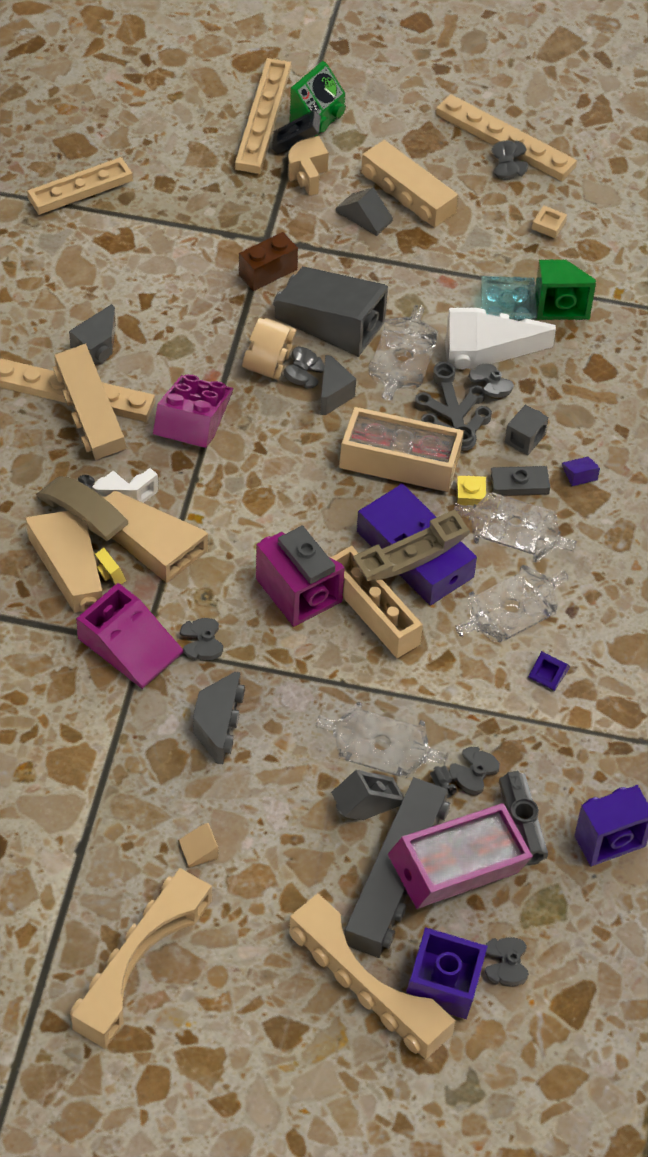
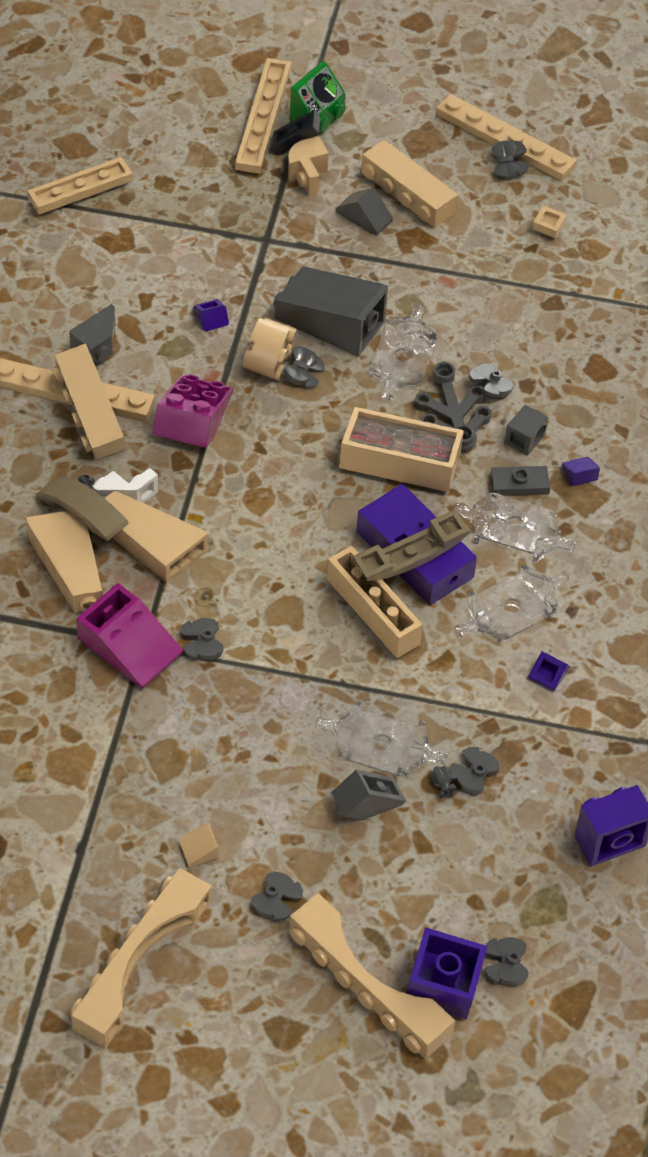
light yellow plate [95,548,126,585] -> none
dark grey slope [193,672,245,764] -> none
reddish brown brick [239,232,298,291] -> none
magenta slope [256,532,345,627] -> none
dark grey plate [278,525,336,584] -> none
dark grey slope [320,355,356,415] -> none
dark grey brick [344,777,451,958] -> none
brick [388,803,533,909] -> none
white wedge [445,308,556,369] -> none
light yellow plate [457,476,486,506] -> none
clear light blue plate [481,276,537,321] -> none
dark grey piece [499,771,548,865] -> none
green slope [534,259,596,320] -> none
none -> dark purple slope [193,299,229,331]
none -> dark grey piece [251,872,303,922]

